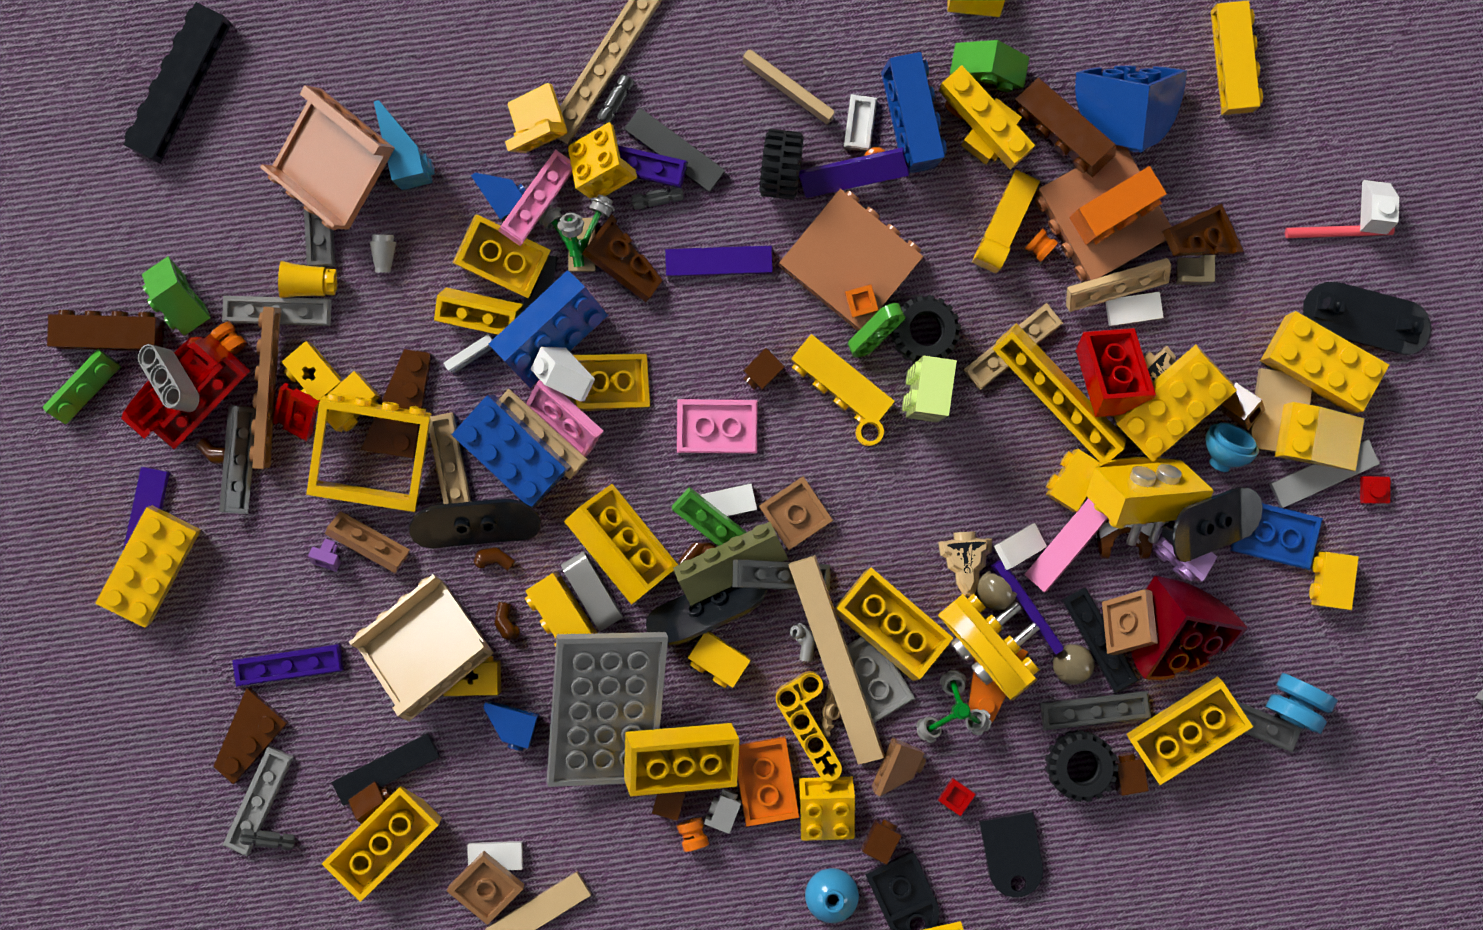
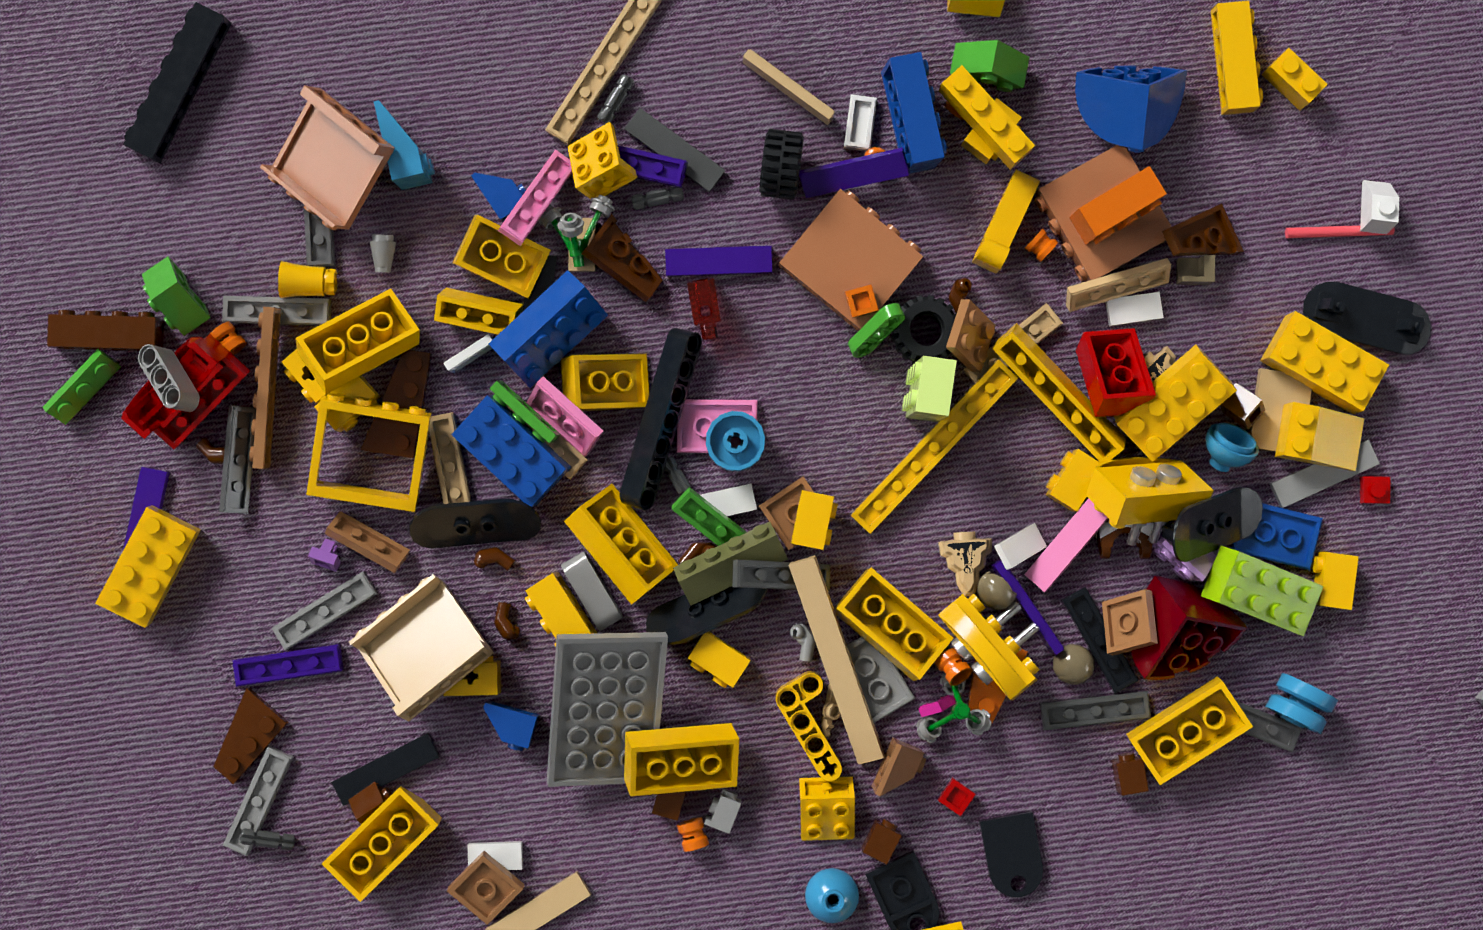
red plate [273,382,320,441] -> none
yellow bracket [505,83,568,153] -> none
white slope [531,347,595,401] -> none
orange plate [738,736,799,827] -> none
reddish brown brick [743,348,785,391] -> none
yellow hinge [790,334,895,446] -> none
reddish brown brick [1015,77,1116,178] -> none
black tyre [1045,730,1118,802] -> none
none -> light grey tile [272,571,378,651]
none -> yellow brick [296,288,420,394]
none -> bright green plate [490,380,561,443]
none -> black beam [620,328,702,510]
none -> dark grey axle [664,456,691,494]
none -> clear red torso [687,277,721,340]
none -> dark azure wheel [706,411,765,472]
none -> yellow brick [791,490,838,550]
none -> yellow plate [851,359,1018,534]
none -> dark pink tile [918,695,956,717]
none -> orange wheel [935,648,972,686]
none -> medium nougat plate [946,299,996,373]
none -> reddish brown arm [949,278,972,313]
none -> lime brick [1201,545,1324,637]
none -> yellow brick [1261,48,1328,111]

